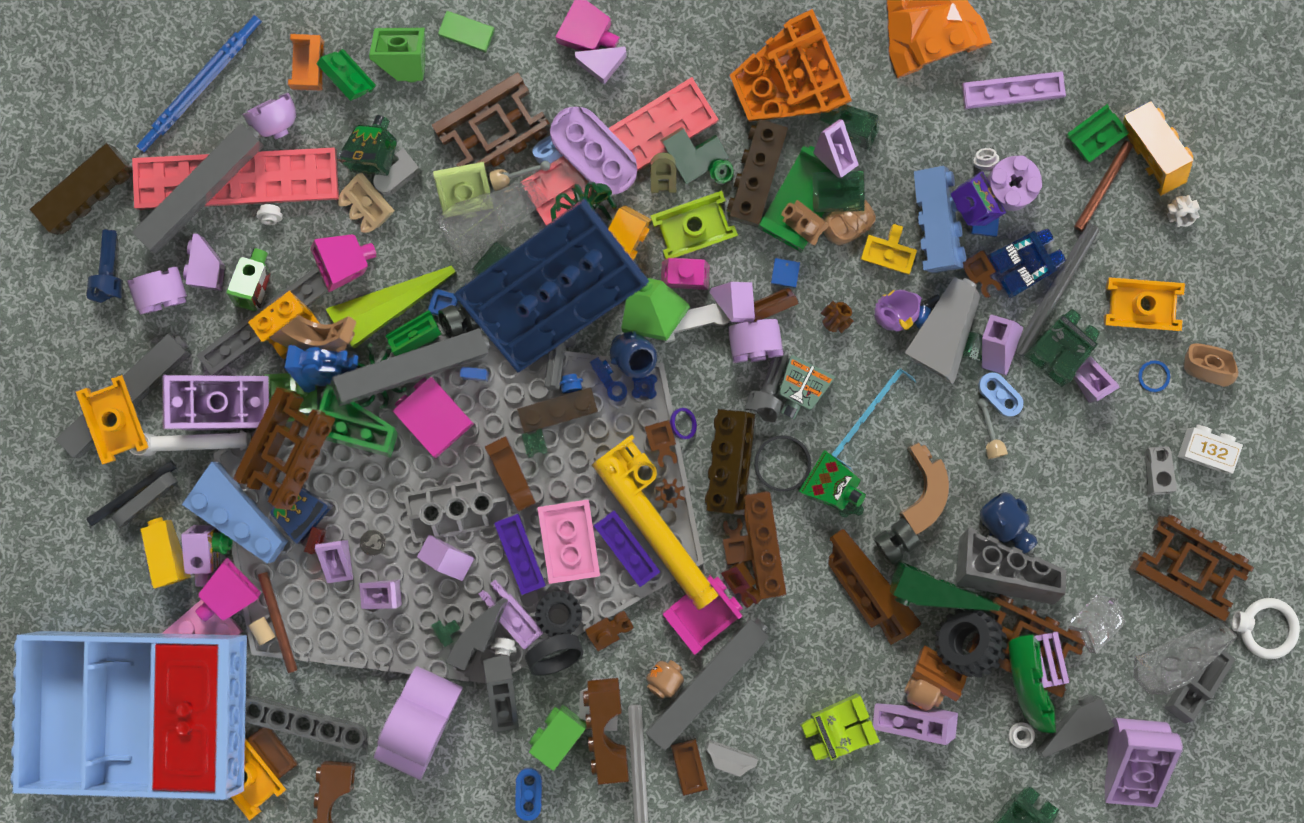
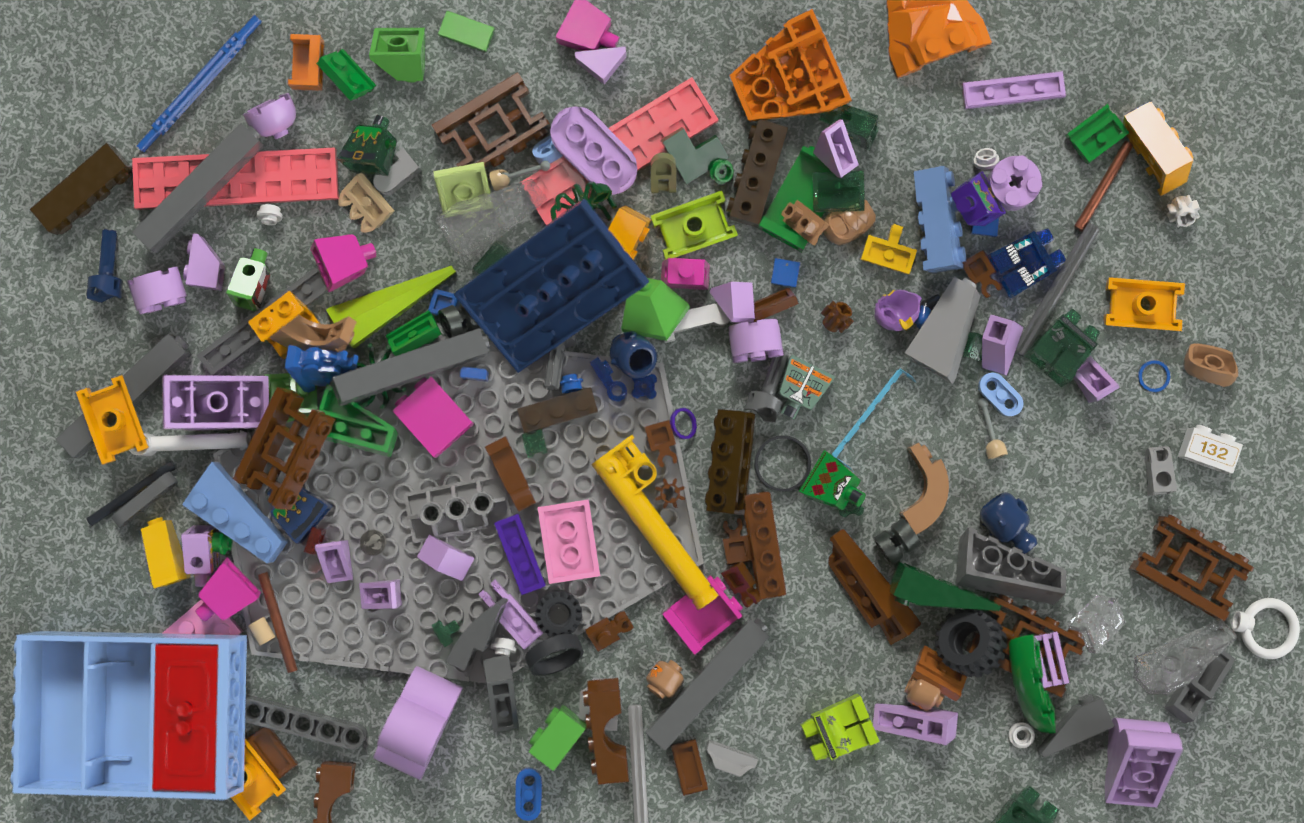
dark purple plate [594,510,660,587] -> none

